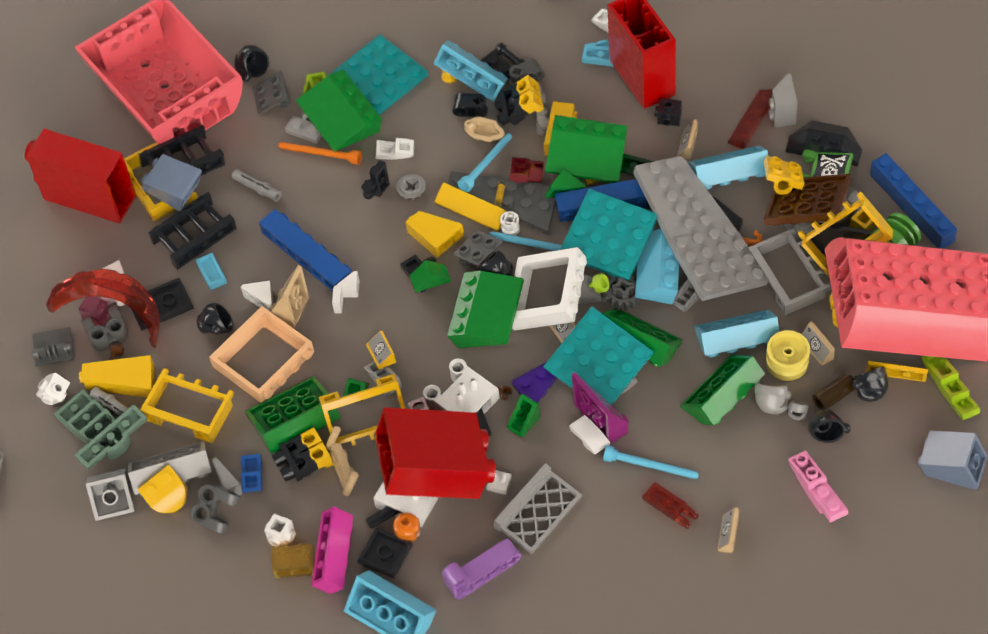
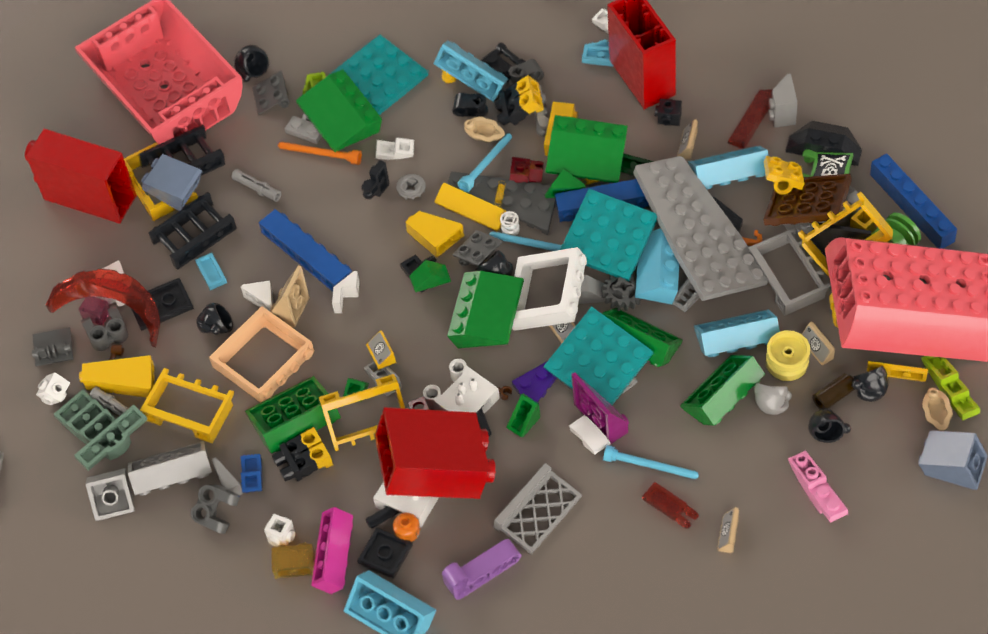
yellow slope [137,465,188,513] -> none
tan plate [325,426,359,496] -> none
white tile [487,470,512,495] -> none
lime tile [588,273,609,293] -> none
light grey tile [788,400,809,421] -> none
none -> tan arm [922,387,953,431]

